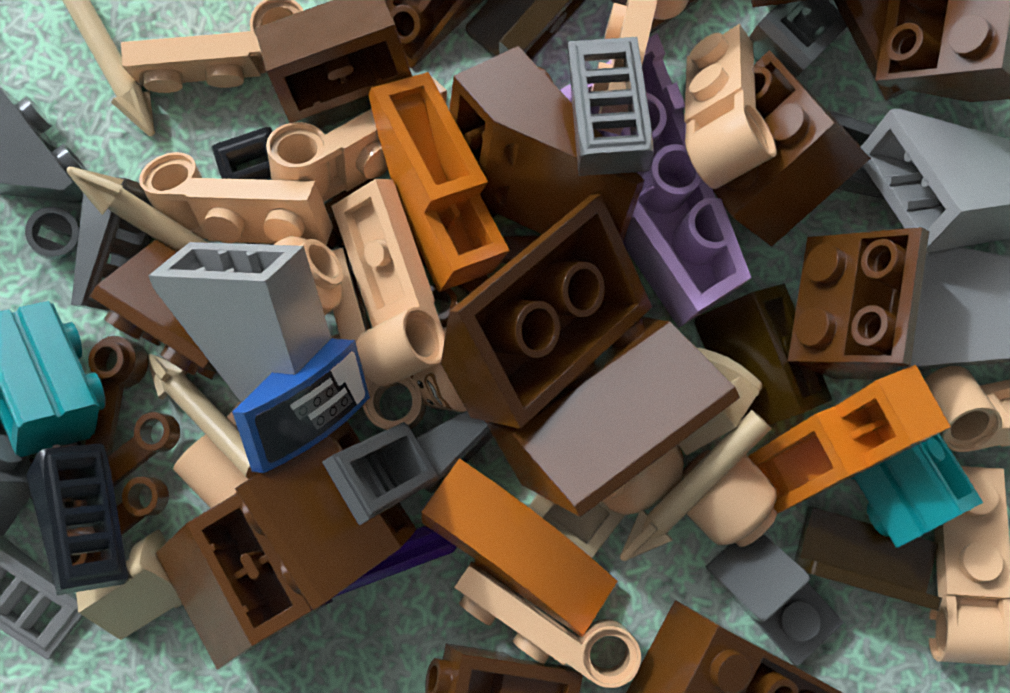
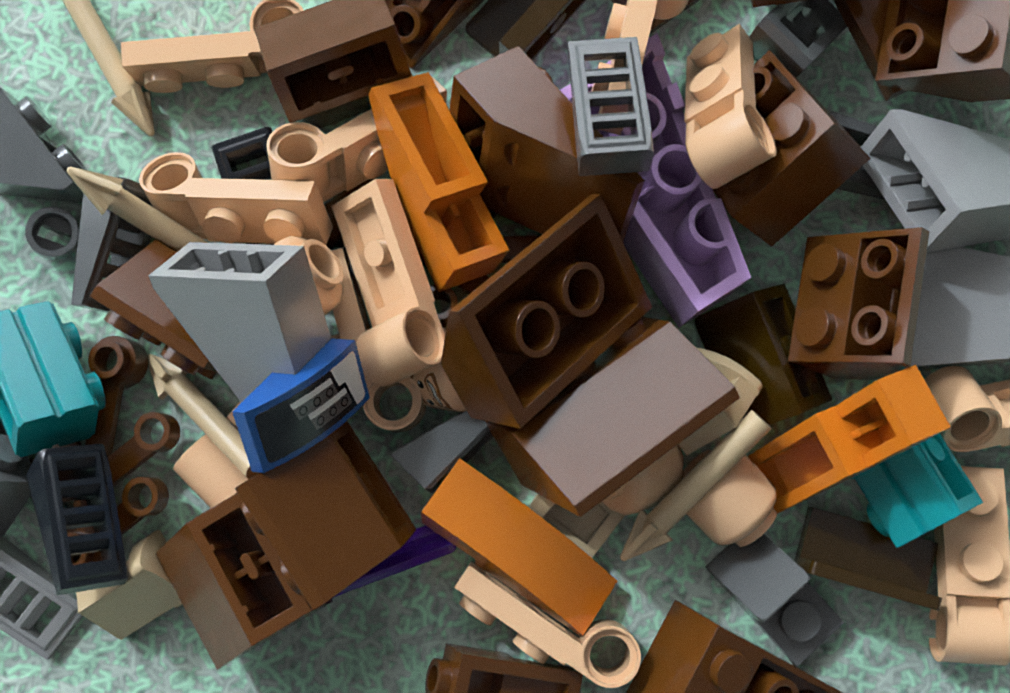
dark grey slope [322,422,438,525] -> none

